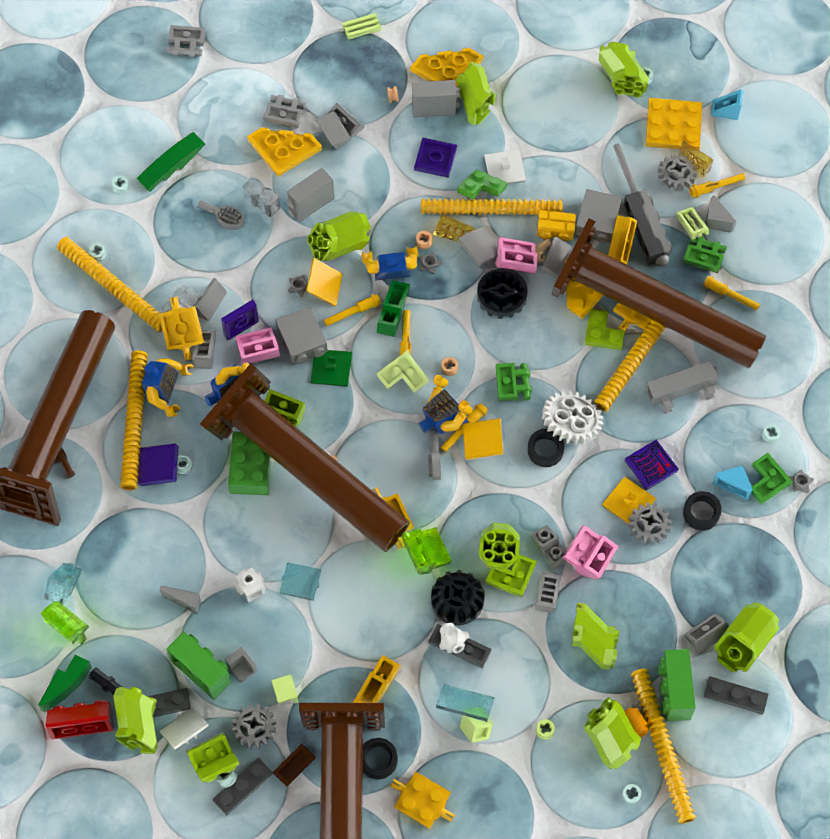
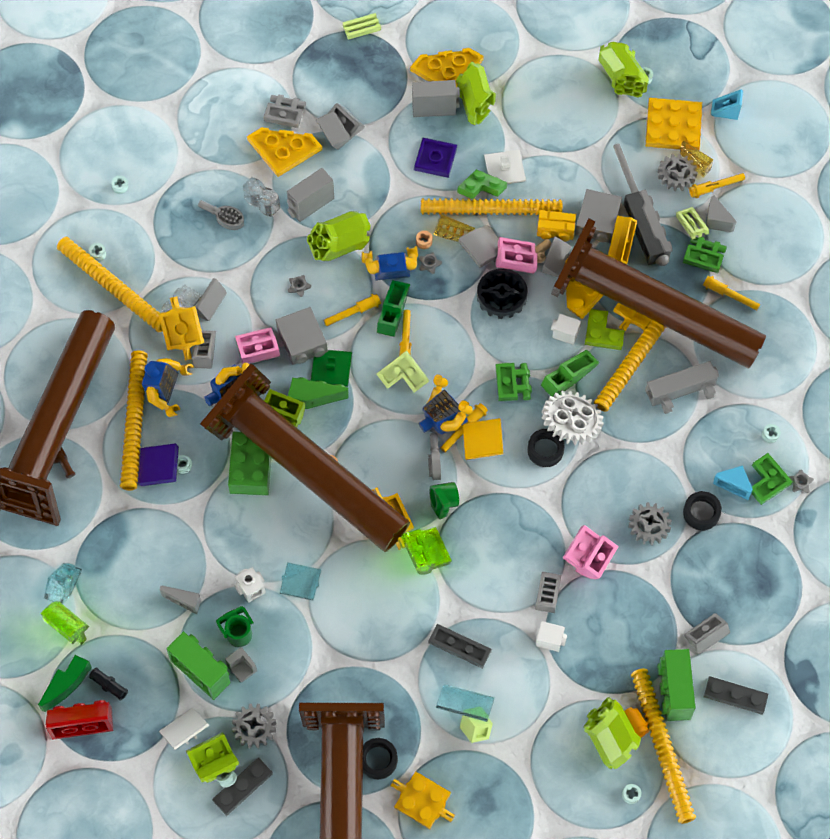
lime brick [113,686,158,754] -> none
green slope [136,132,206,192] -> none
dark grey plate [149,688,191,718] -> none
light grey plate [167,25,206,57] -> none
dark purple tile [221,299,259,341] -> none
yellowish green panel [272,675,299,703] -> none
reddish brown tile [272,744,316,787] -> none
yellow piece [306,258,343,307] -> none
yellow slope [353,655,402,703] -> none
light nougat bush [387,86,399,103] -> none
black gear [431,570,485,625] -> none
white rock [439,623,469,654] -> none
light nougat bush [441,357,458,376] -> none
lime brick [479,522,520,570] -> none
lime plate [485,554,537,598] -> none
light grey slope [531,525,567,569] -> none
yellowish green bush [536,719,555,740] -> none
lime brick [572,602,619,670] -> none
yellow piece [602,477,656,524] -> none
dark purple tile [624,439,679,491] -> none
lime brick [714,602,779,672] -> none
none -> green piece [216,606,254,647]
none -> bright green slope [288,377,349,409]
none -> green piece [429,482,459,520]
none -> white brick [536,621,567,652]
none -> bright green slope [541,350,599,397]
none -> white brick [551,314,581,345]

